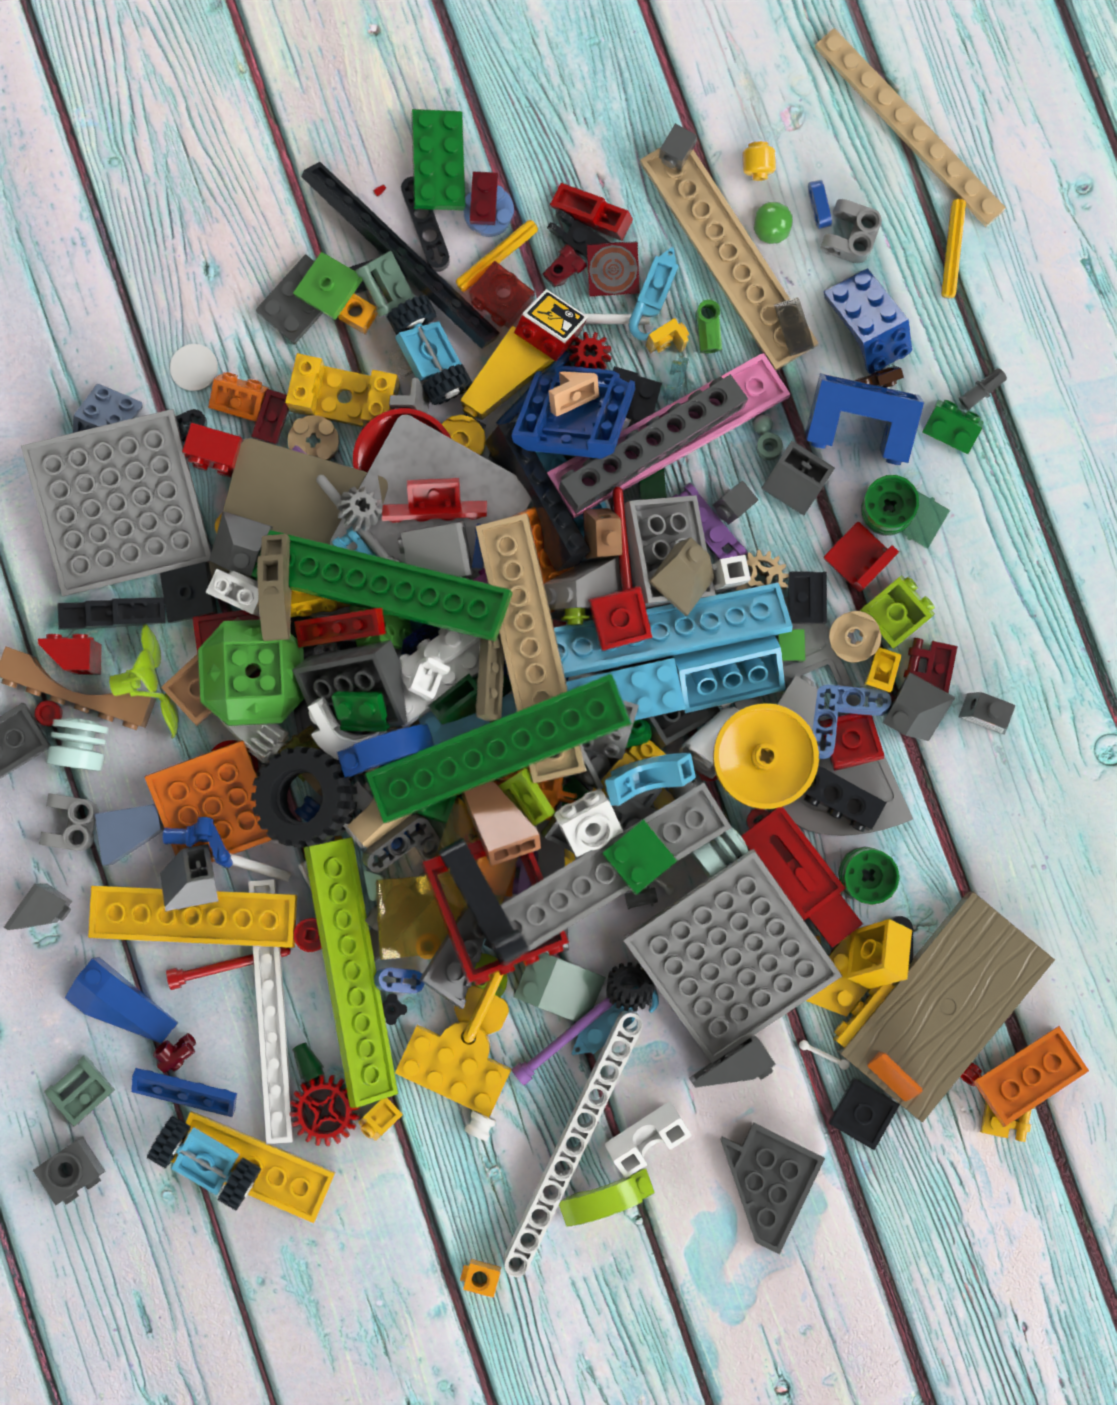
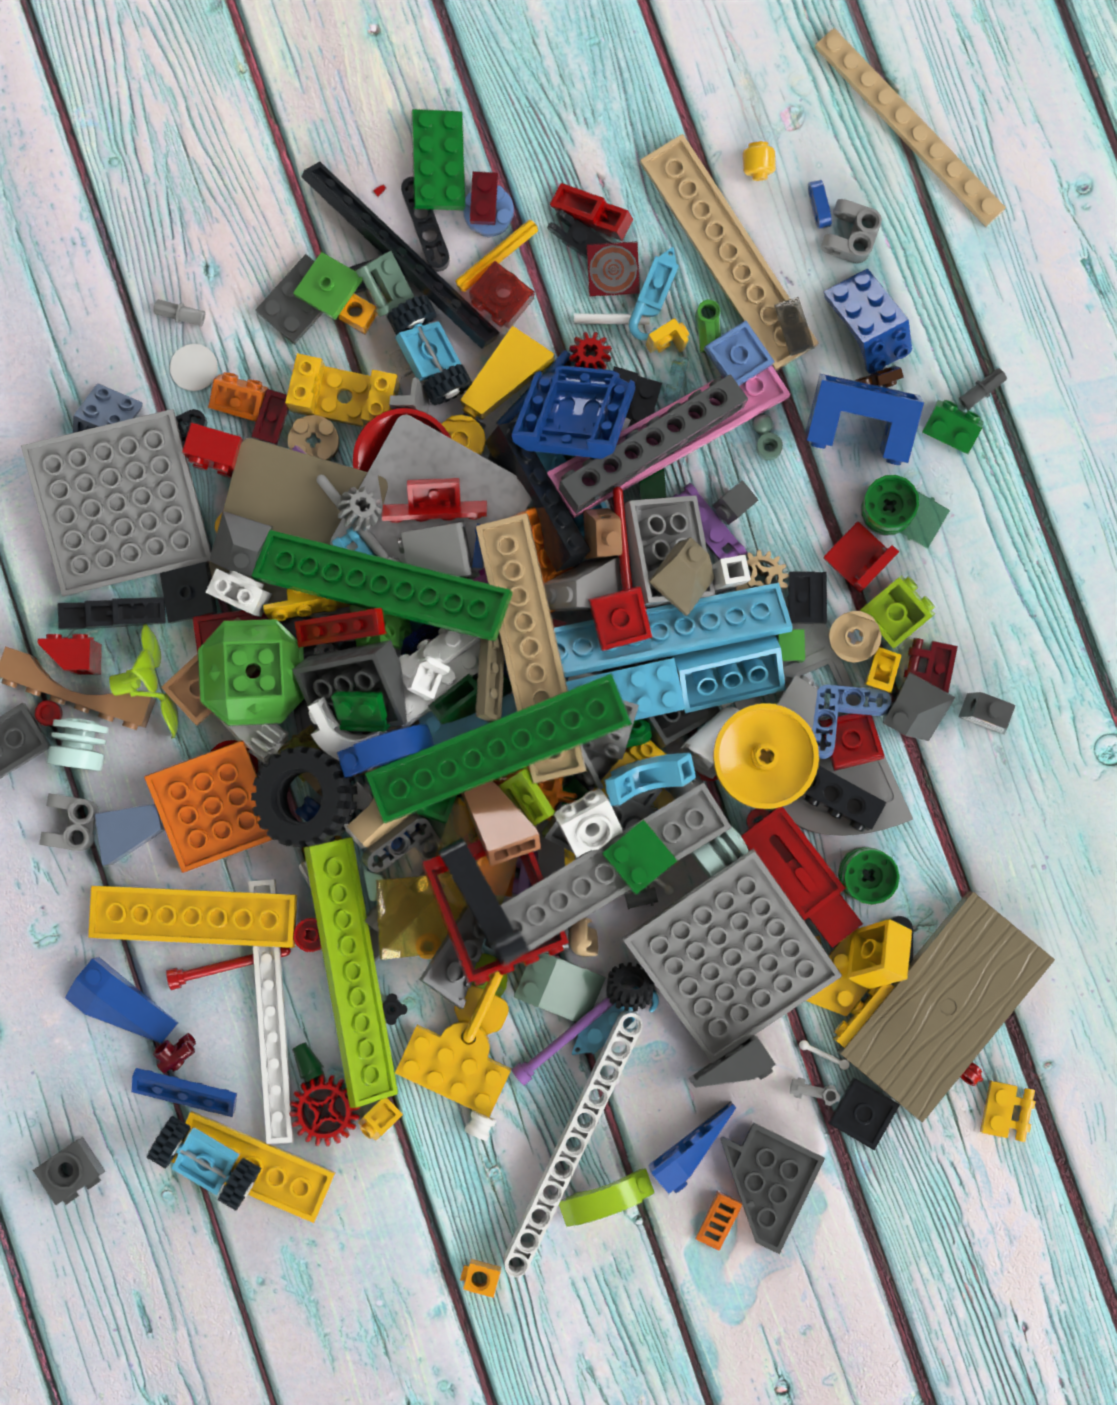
dark grey slope [4,883,72,930] -> none
sand green plate [44,1055,115,1127] -> none
dark grey slope [160,844,218,911] -> none
blue pin [163,817,233,868] -> none
white bar [213,853,291,882] -> none
dark tan slope [257,534,291,641] -> none
blue beam [374,968,424,994] -> none
piece [514,289,588,361] -> none
dark red plate [542,244,587,287] -> none
light nougat slope [549,372,599,417] -> none
lime plate [561,608,589,625] -> none
white arch [604,1101,692,1179] -> none
dark grey brick [659,123,697,170] -> none
bright green hair [754,202,793,244] -> none
dark grey slope [761,441,835,516] -> none
orange slope [868,1051,923,1101] -> none
yellow axle [941,199,966,298] -> none
orange plate [973,1026,1089,1127] -> none
none -> light grey axle [154,299,206,327]
none -> tan hair [568,917,598,957]
none -> blue wedge [648,1101,736,1194]
none -> orange slope [695,1190,743,1251]
none -> medium blue plate [704,320,775,386]
none -> light grey bar [790,1077,840,1106]

